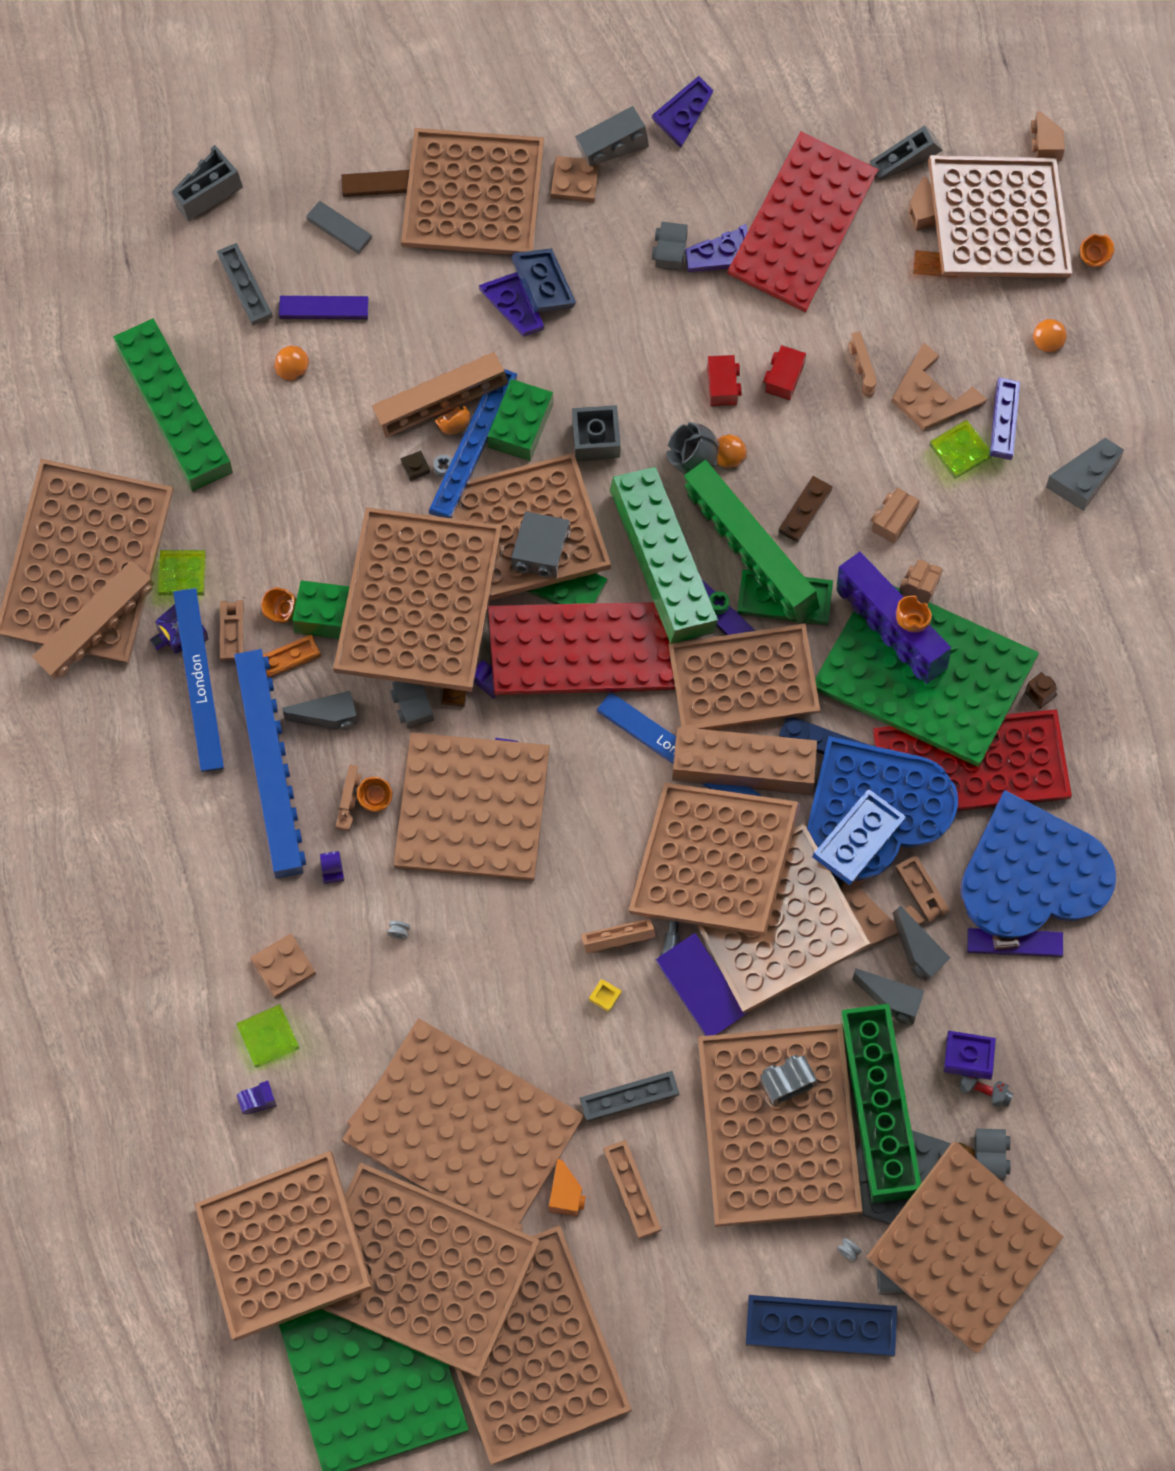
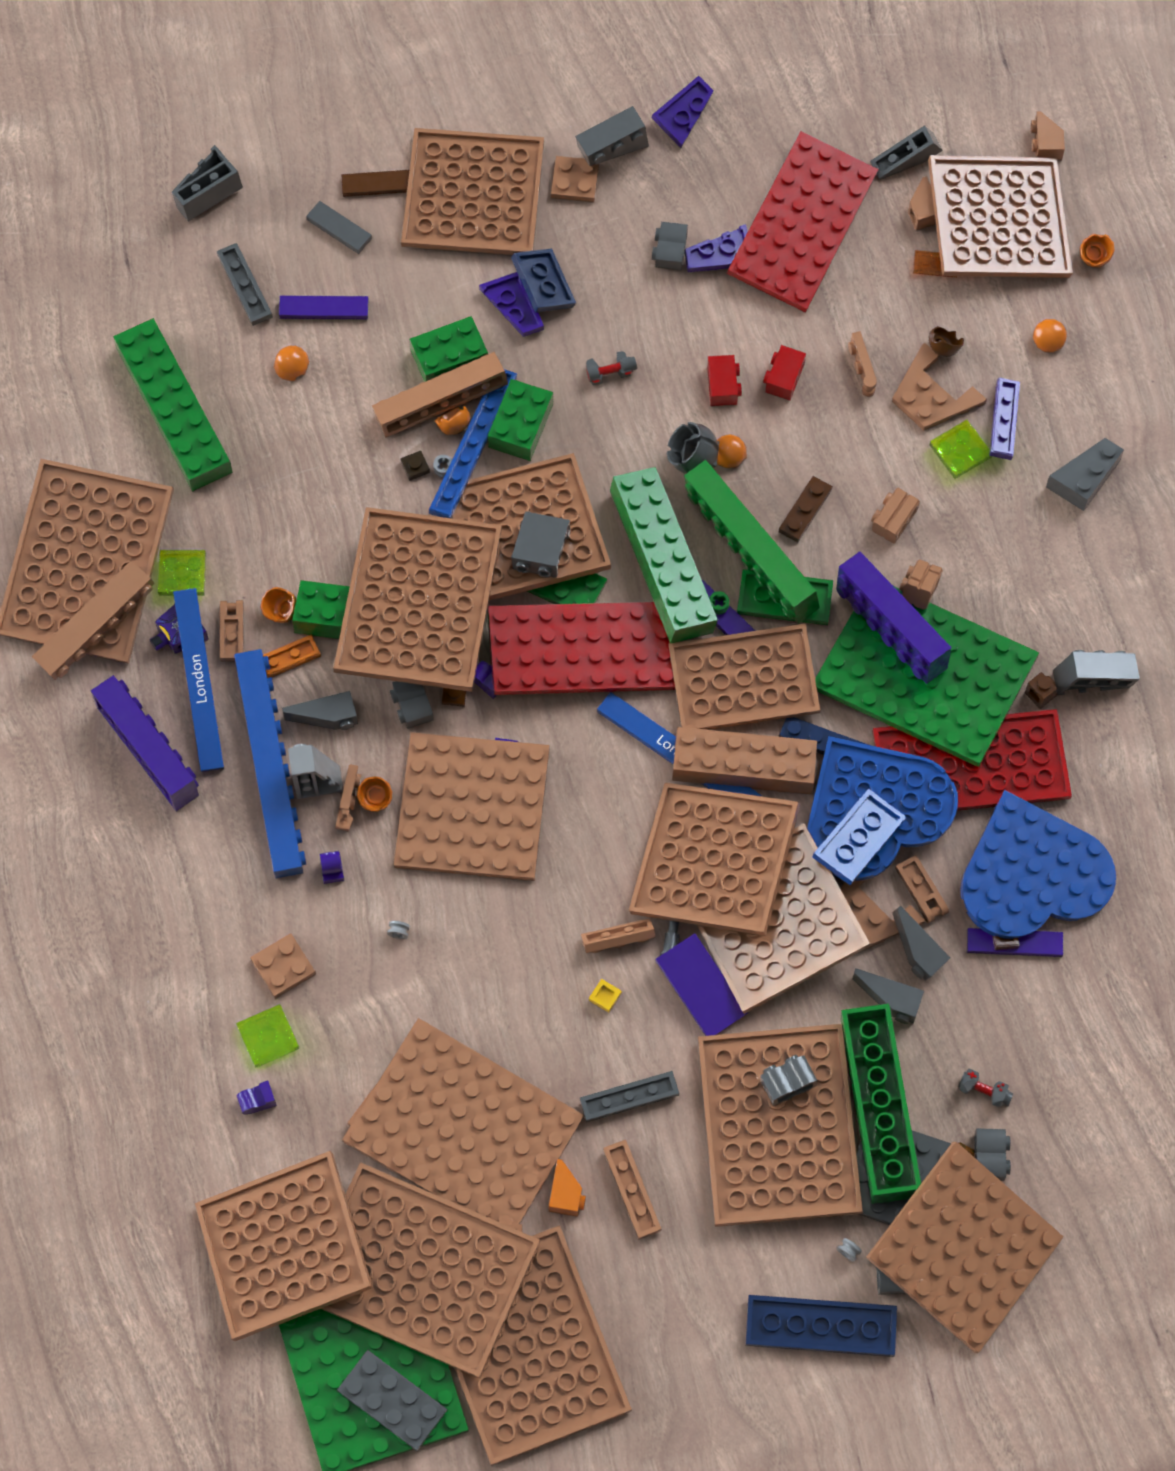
dark grey brick [572,405,621,461] -> none
orange hair [896,596,932,633] -> none
dark purple tile [943,1030,996,1080] -> none
none -> dark purple brick [91,675,199,811]
none -> light grey wedge [288,744,343,799]
none -> dark grey plate [337,1350,448,1451]
none -> green brick [409,316,488,382]
none -> dark grey piece [586,351,637,385]
none -> reddish brown hair [928,326,964,357]
none -> wedge [1053,650,1140,696]

